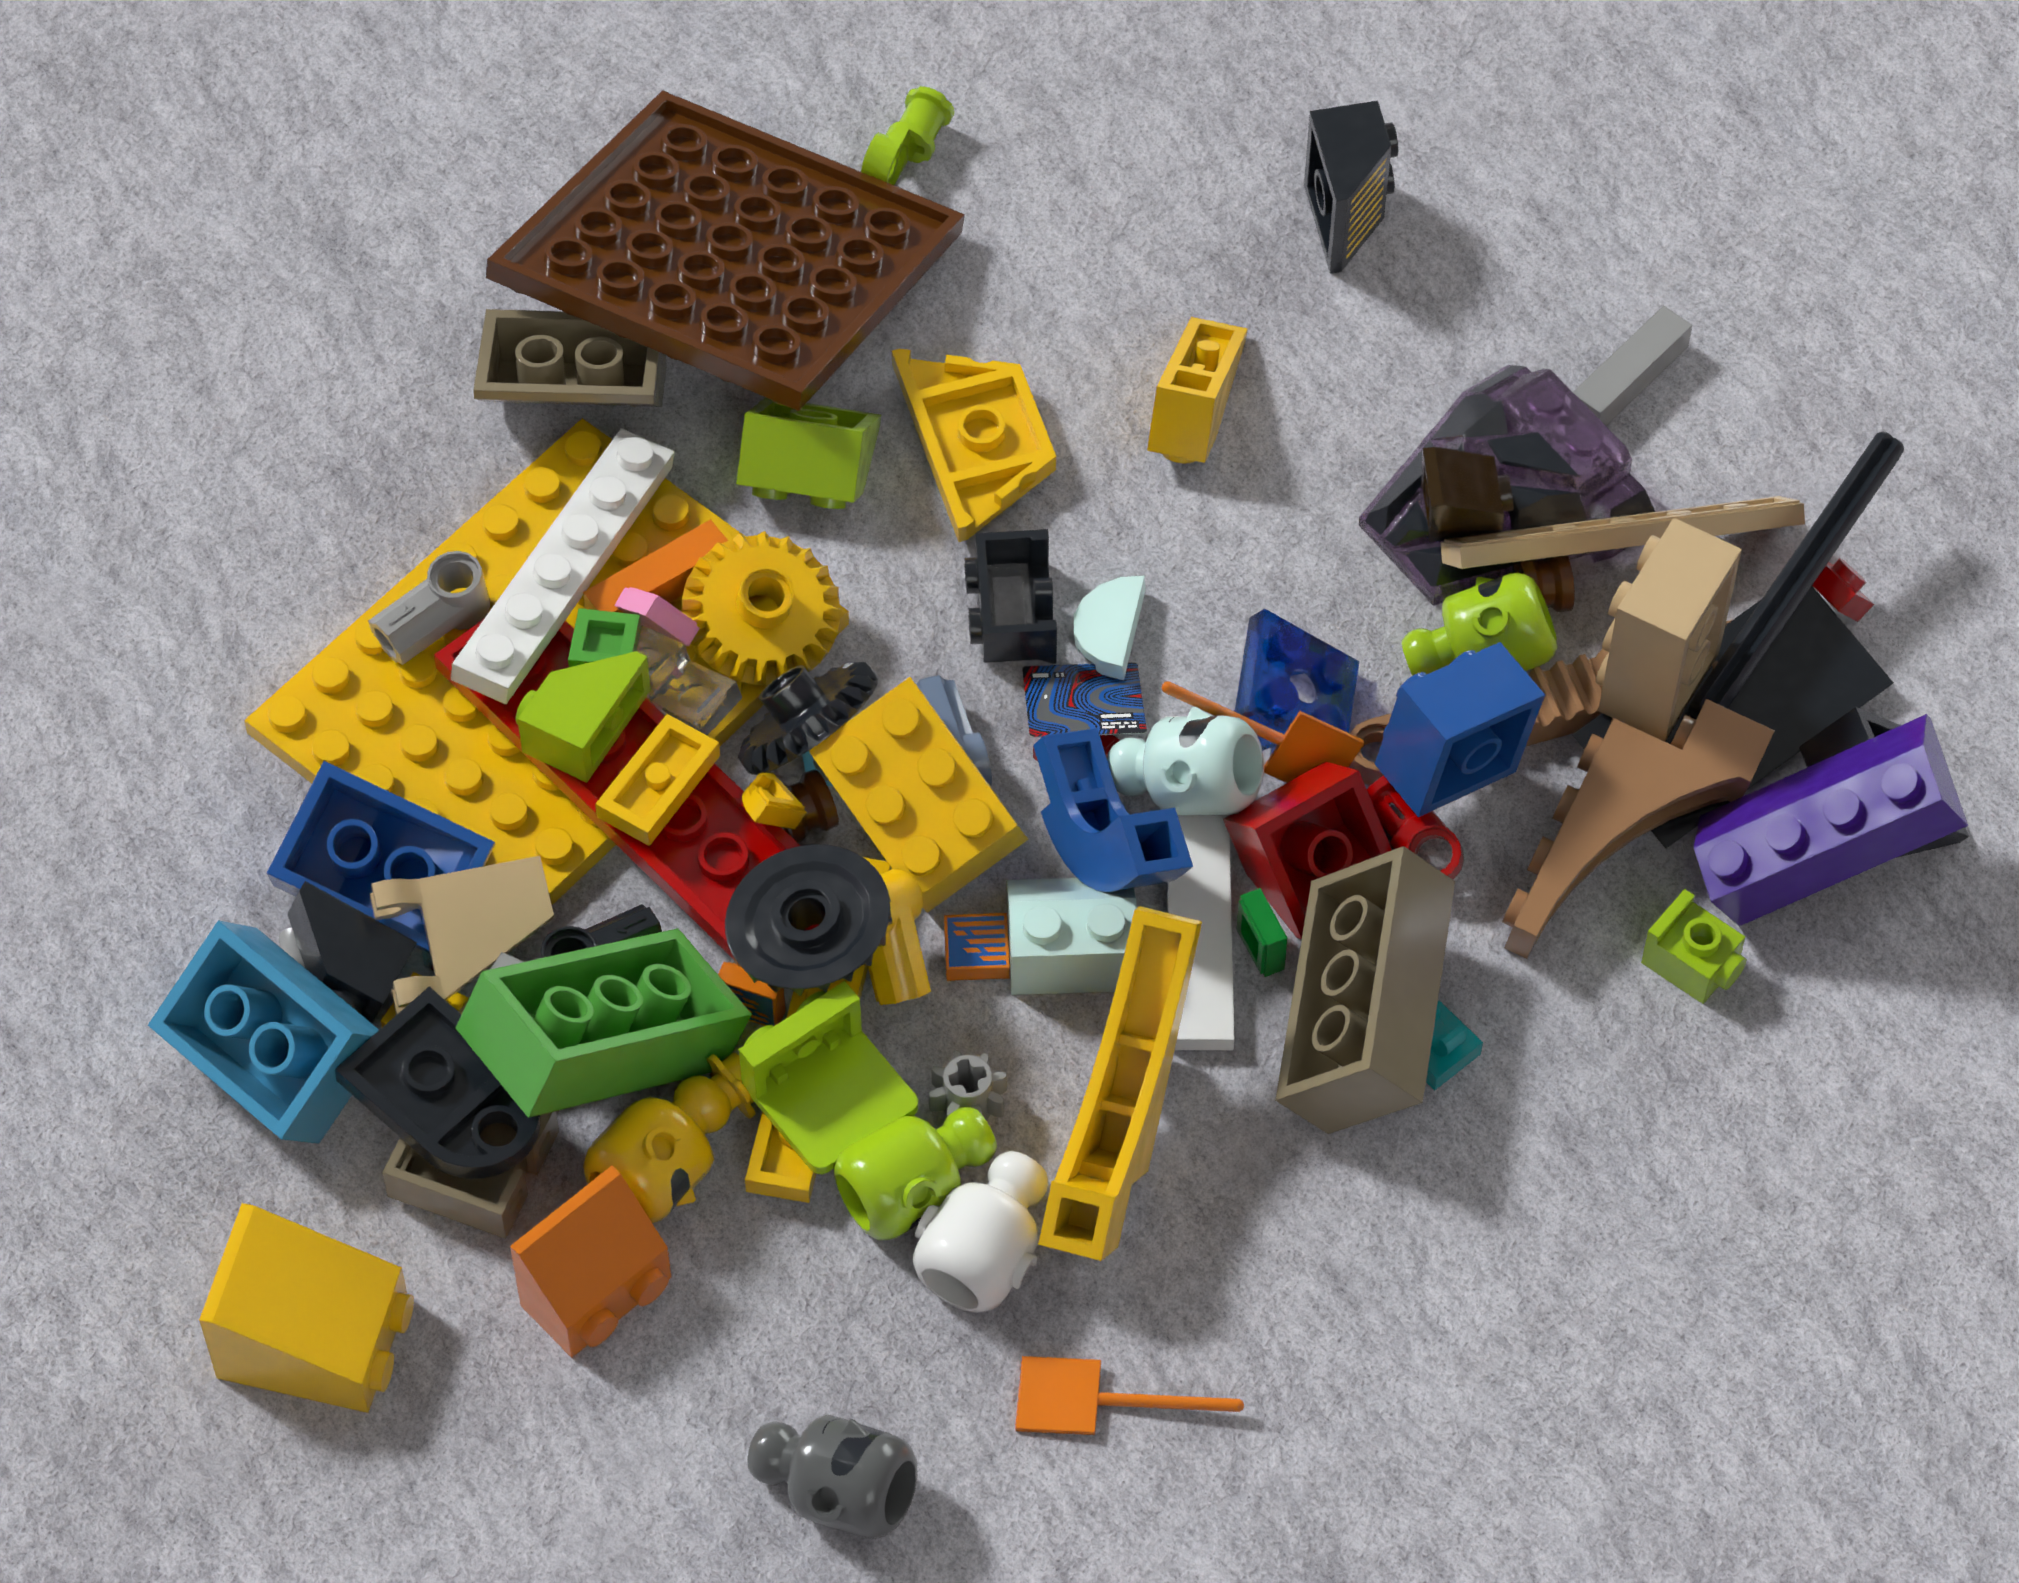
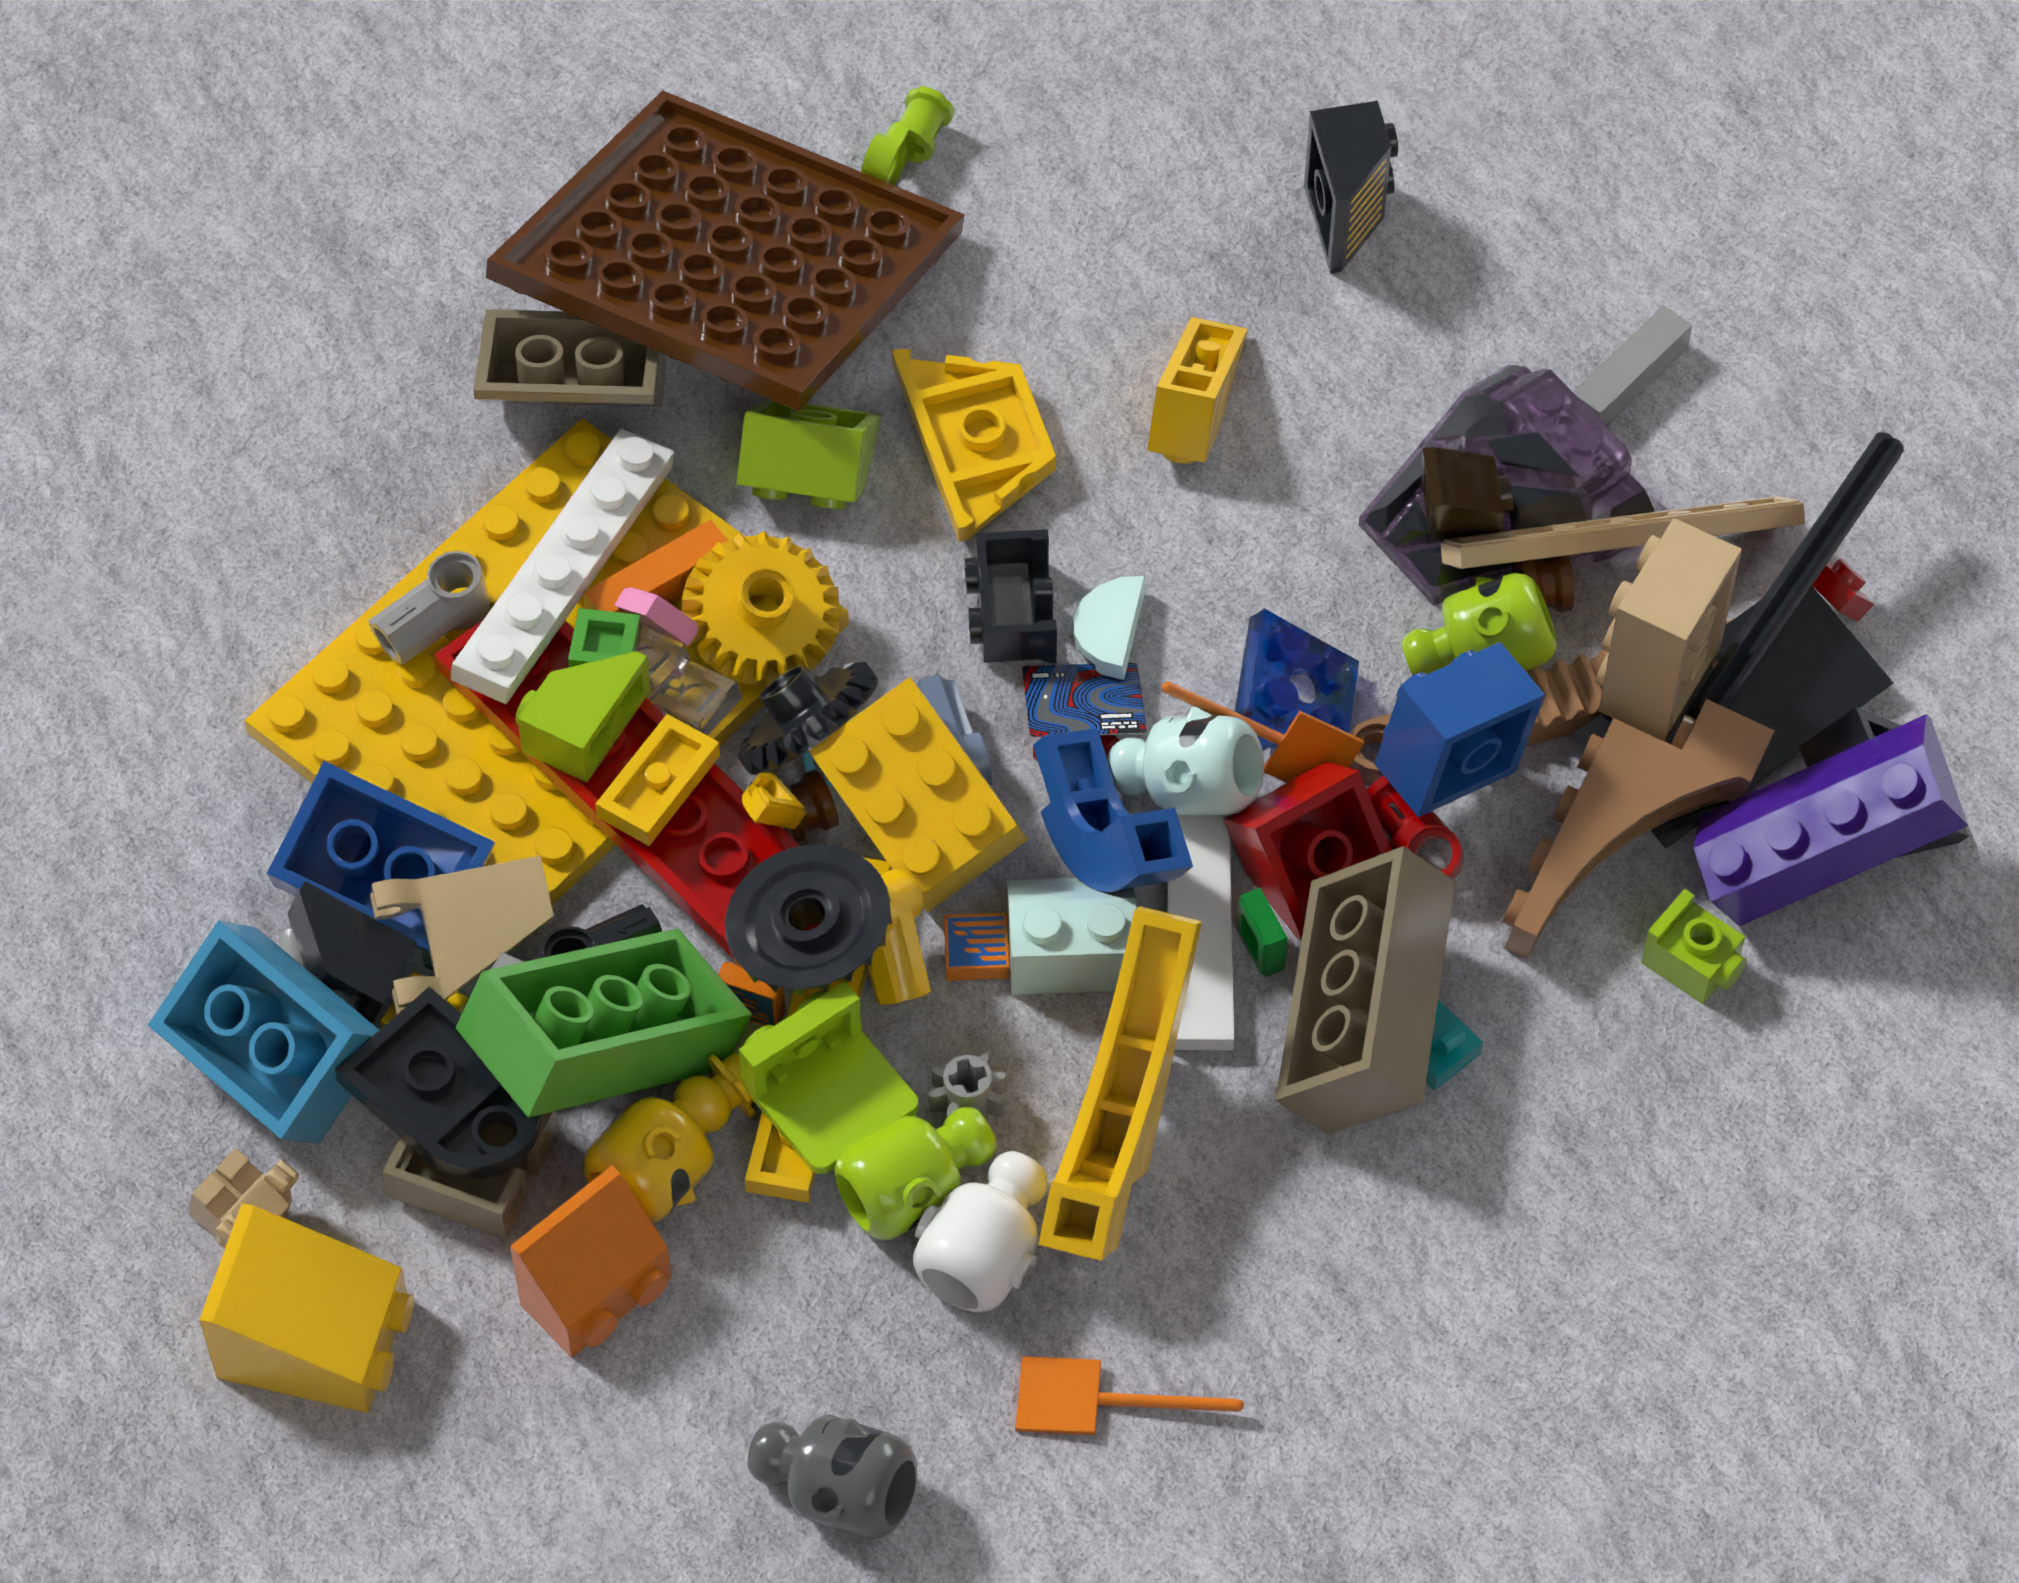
none -> tan piece [188,1147,299,1249]

